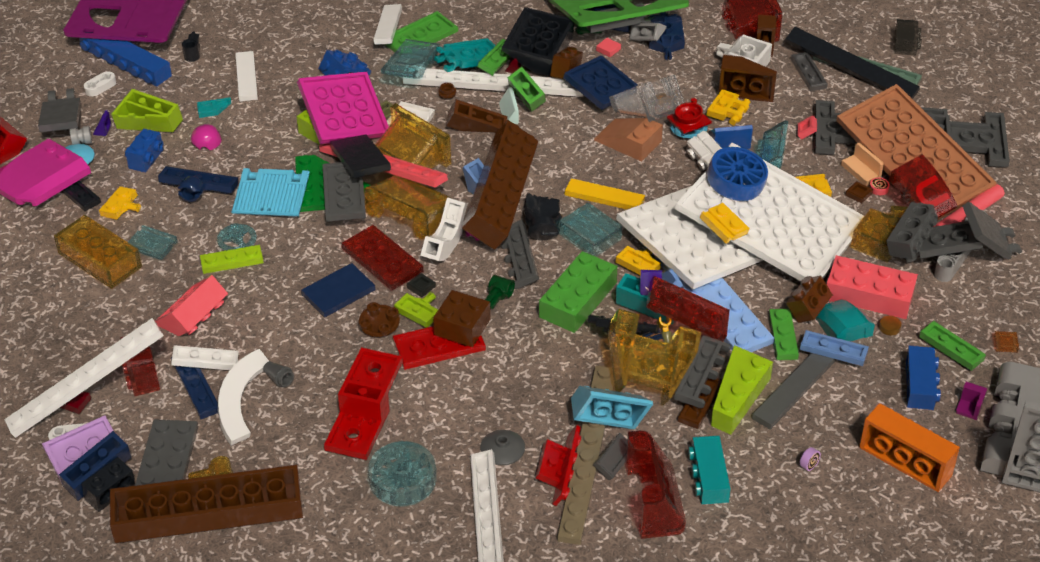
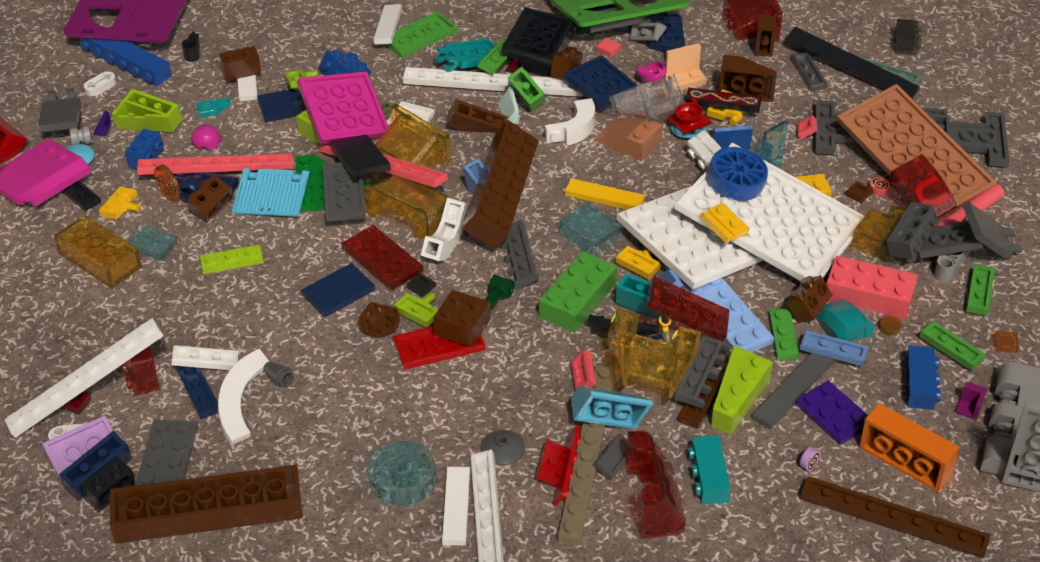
coral slope [155,275,228,336] -> none
clear yellow axle [188,456,233,479] -> none
clear light blue piece [217,223,257,251] -> none
red bracket [324,347,403,460] -> none
clear light blue slope [381,39,440,79] -> none
reddish brown plate [438,83,456,99] -> none
black hair [524,193,562,241] -> none
dark purple slope [640,270,662,296] -> none
white hinge [717,35,772,67] -> none
light nougat panel [841,143,884,186] -> none
none -> coral tile [137,154,294,175]
none -> clear orange tile [154,164,181,202]
none -> reddish brown brick [187,174,233,223]
none -> reddish brown brick [219,46,261,81]
none -> dark blue tile [257,88,307,123]
none -> lime plate [283,69,318,90]
none -> white tile [442,467,470,546]
none -> white arch [545,98,595,145]
none -> coral plate [571,349,596,390]
none -> dark pink hair [636,62,666,85]
none -> light nougat bracket [665,43,707,92]
none -> tile [686,87,762,113]
none -> dark purple plate [795,380,868,445]
none -> reddish brown plate [800,476,991,558]
none -> bright green plate [966,264,995,316]

